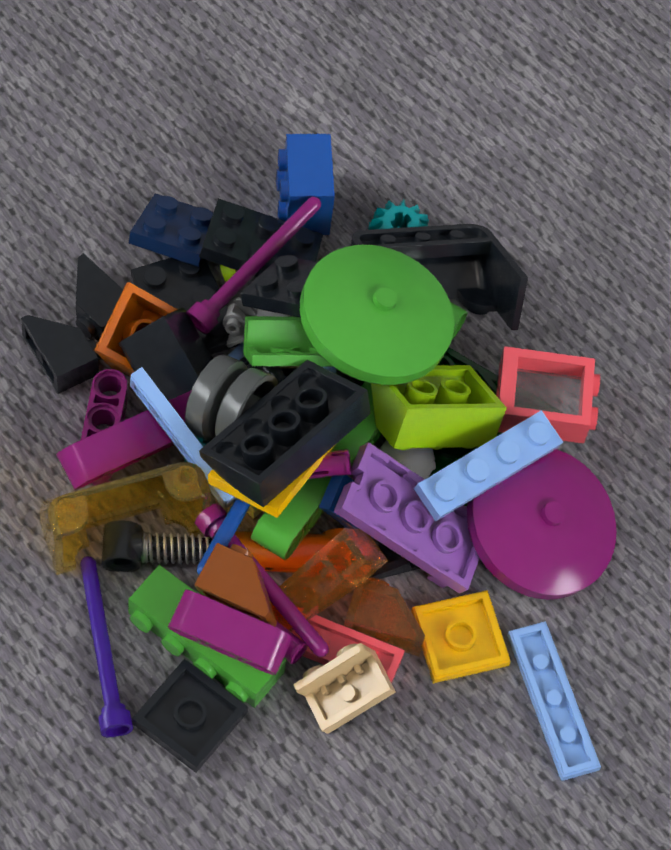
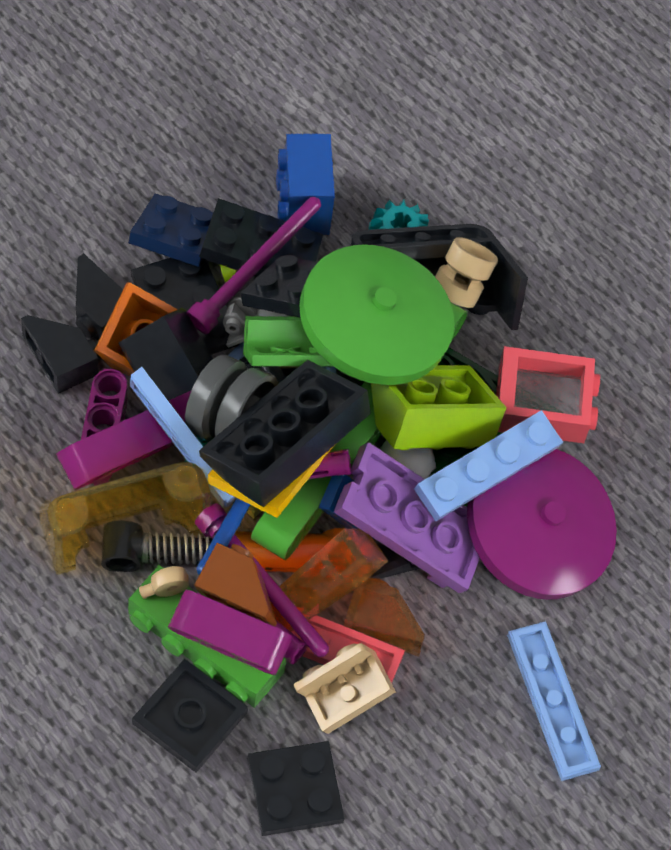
dark purple piece [80,556,133,738] -> none
yellow tile [411,590,511,683] -> none
none -> tan piece [139,566,189,599]
none -> black plate [247,741,344,836]
none -> tan wheel [435,237,498,308]

